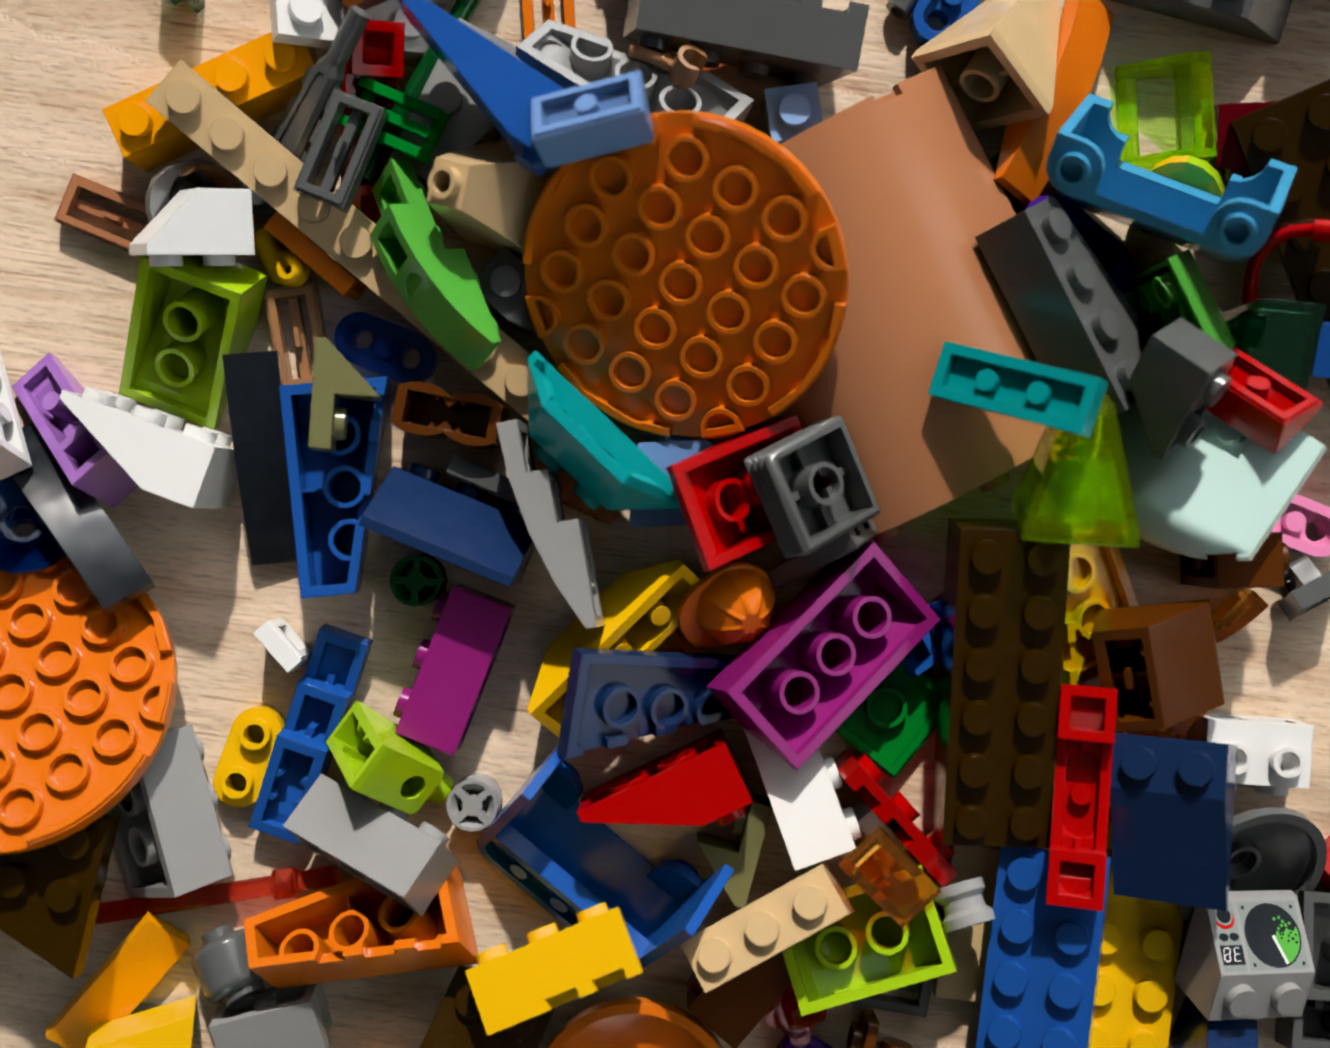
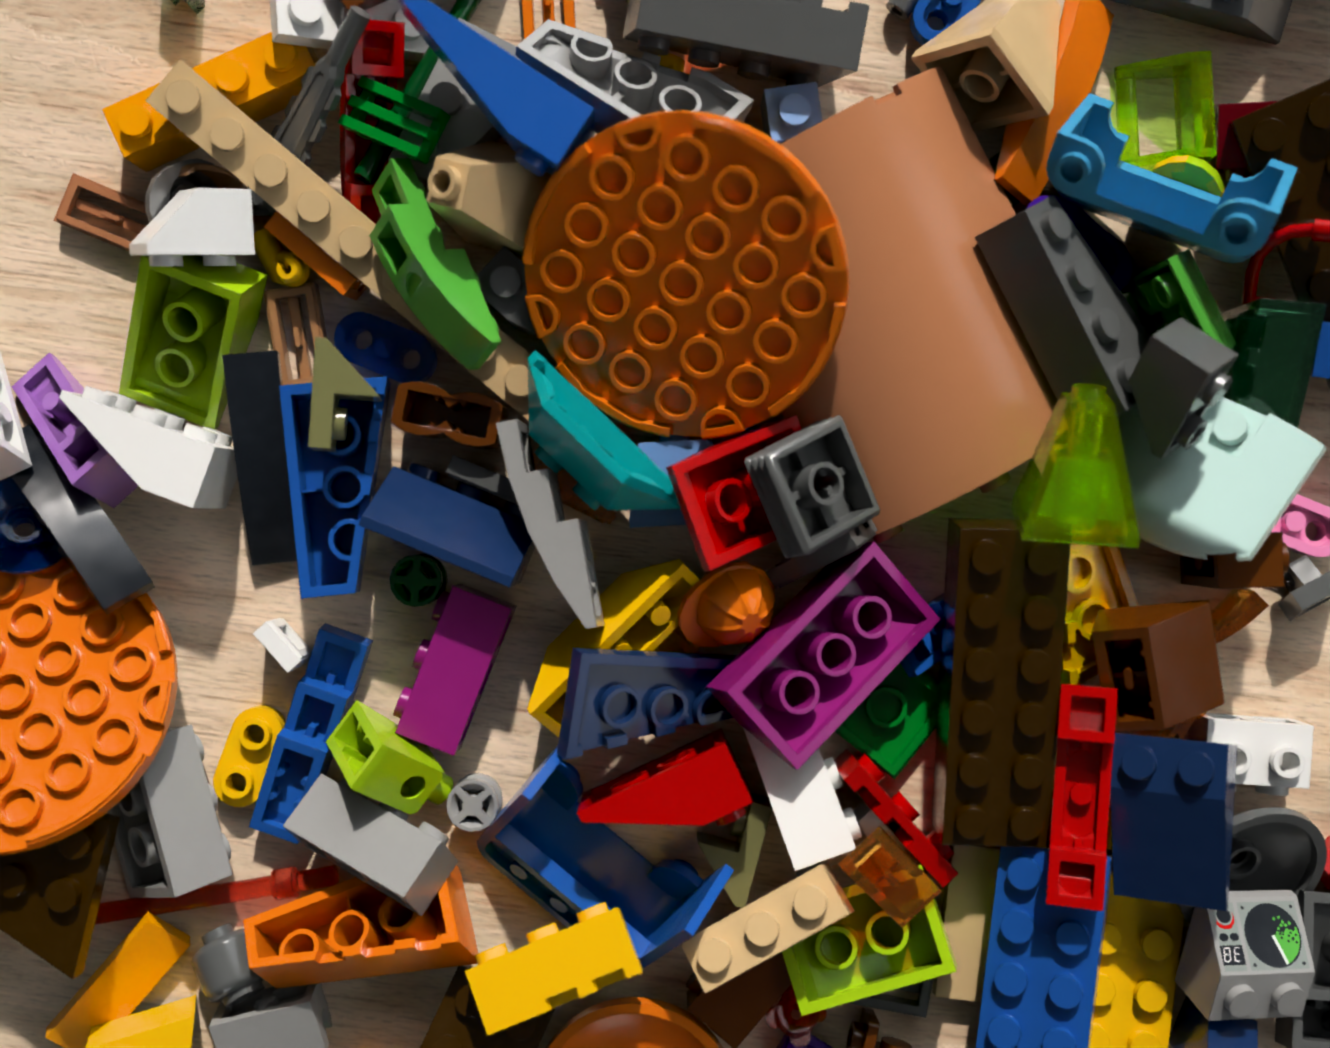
dark grey tile [293,89,389,214] -> none
medium blue slope [531,70,654,168] -> none
medium nougat hand [628,43,707,89] -> none
teal plate [928,341,1108,438] -> none
light grey wheel [932,877,996,934] -> none
red slope [1206,347,1323,454] -> none

